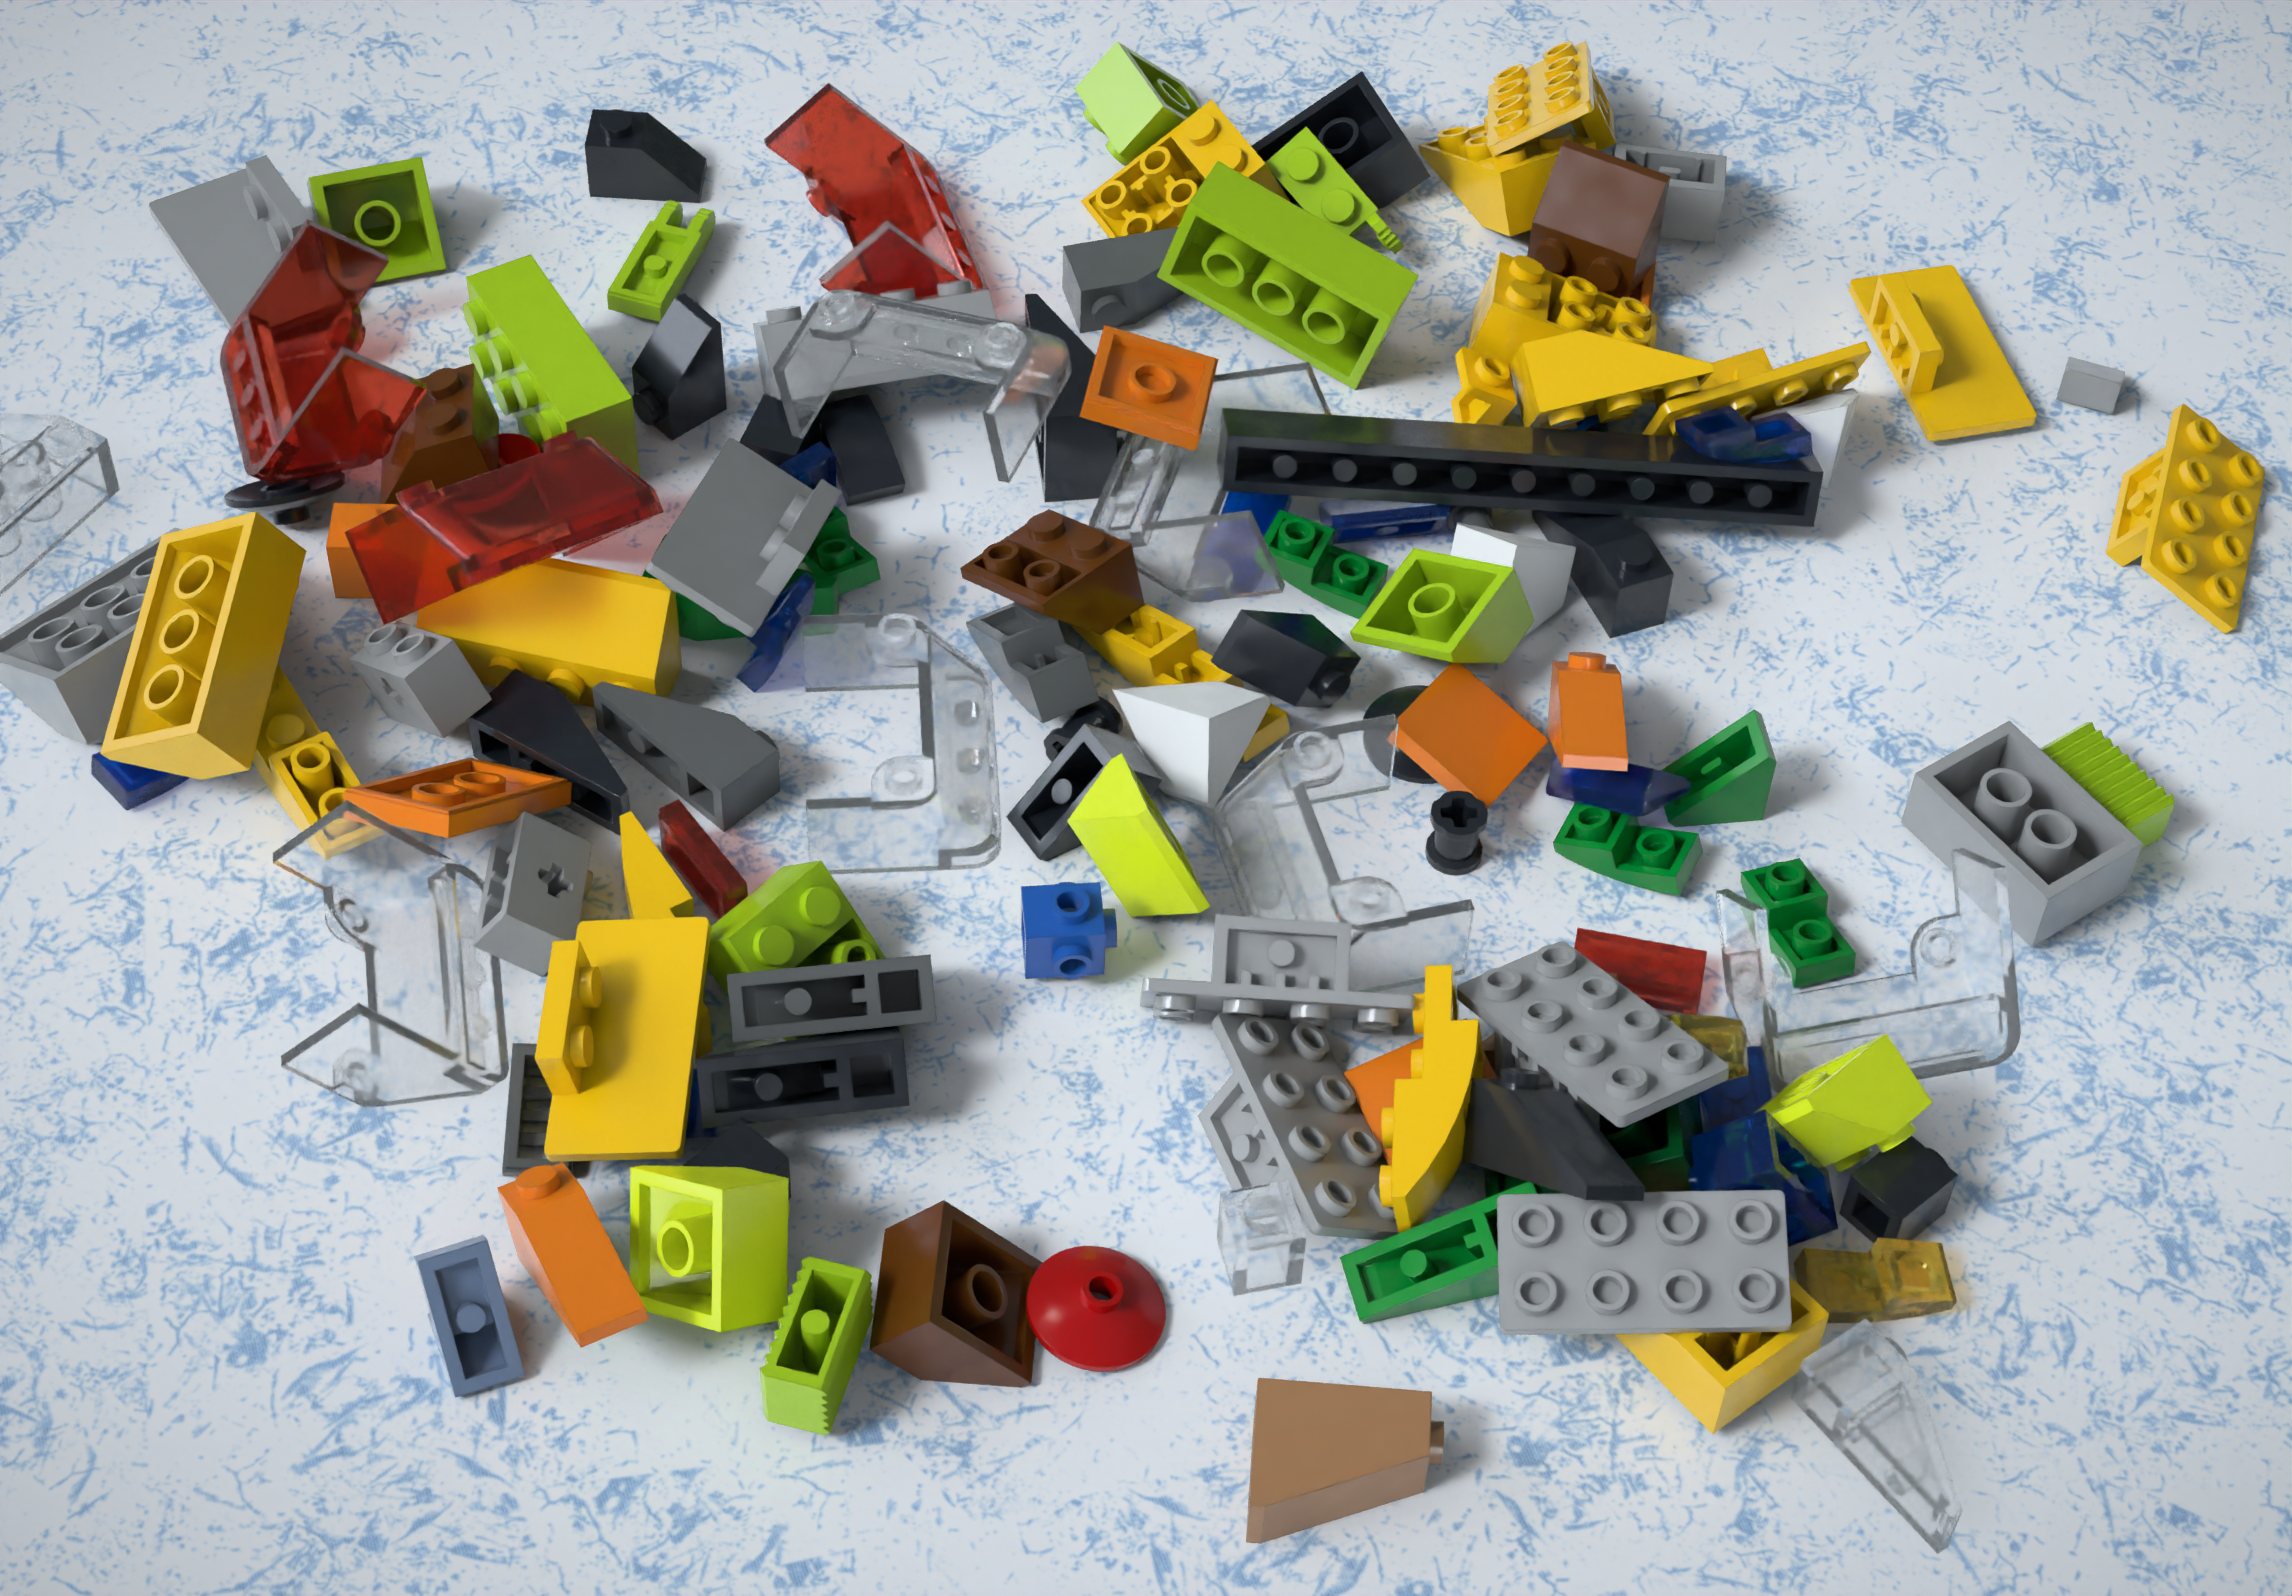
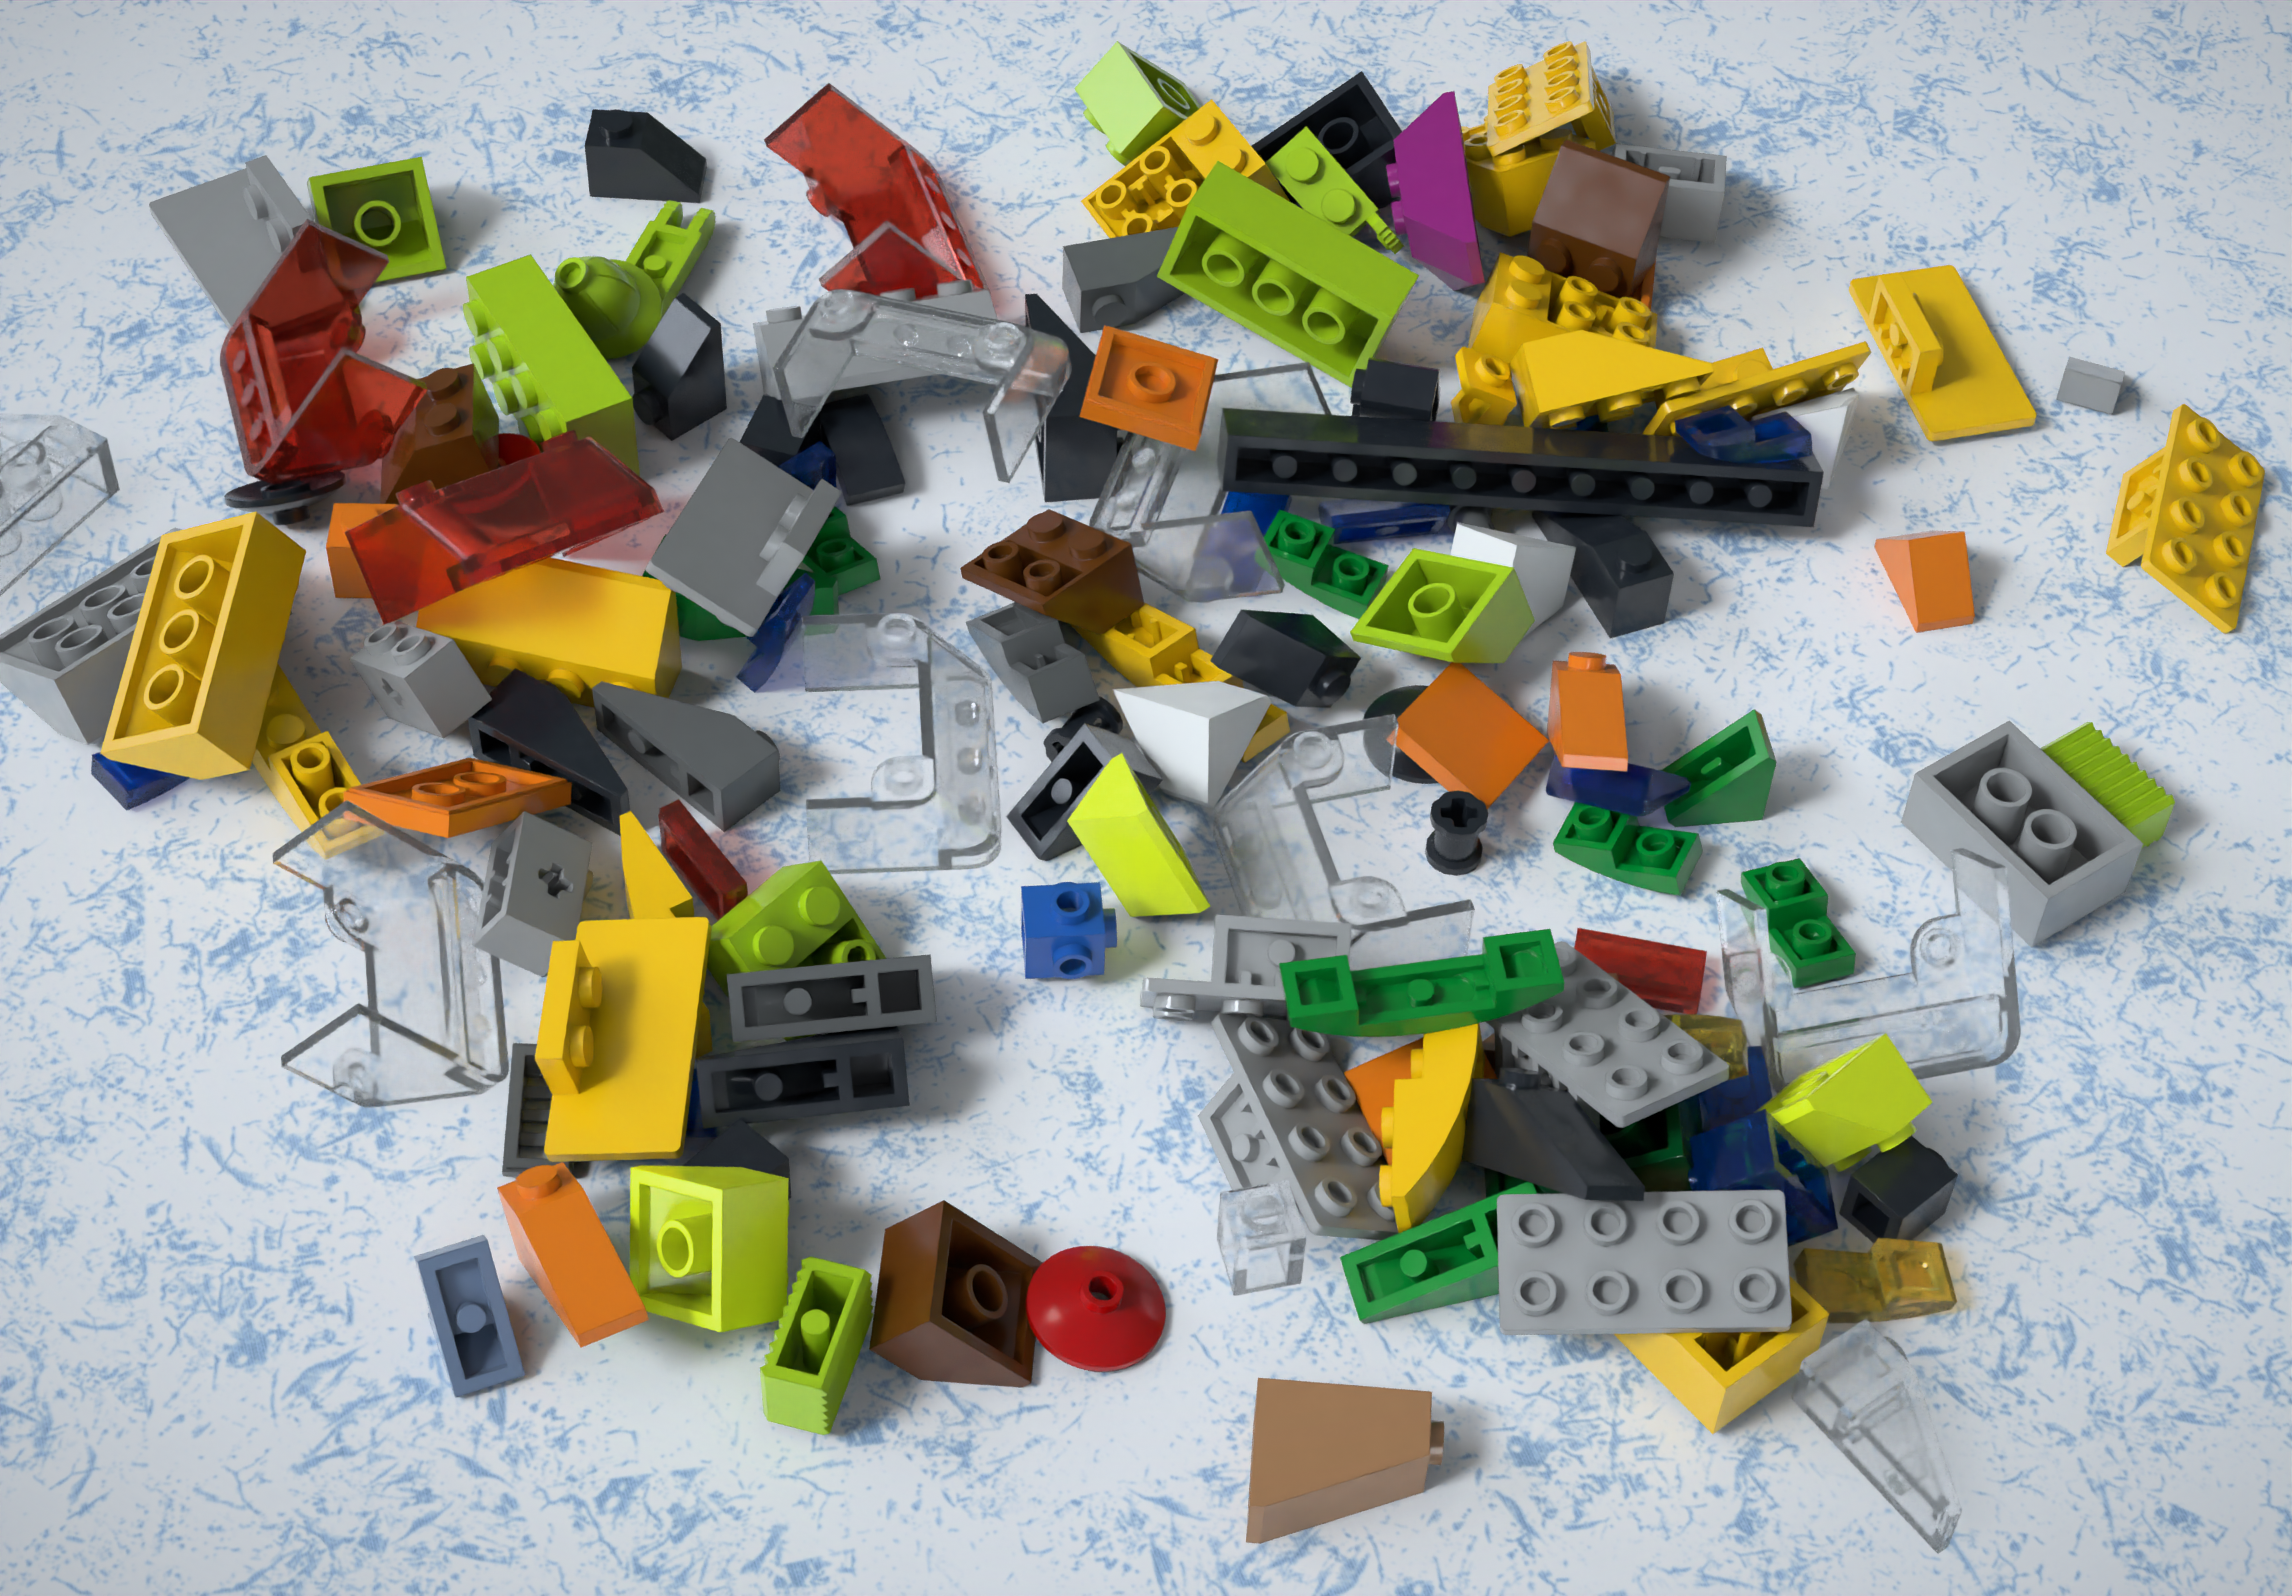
none -> lime hat [553,256,663,360]
none -> green slope [1279,929,1564,1037]
none -> black brick [1350,358,1441,421]
none -> magenta wedge [1386,91,1485,291]
none -> orange slope [1874,531,1975,633]

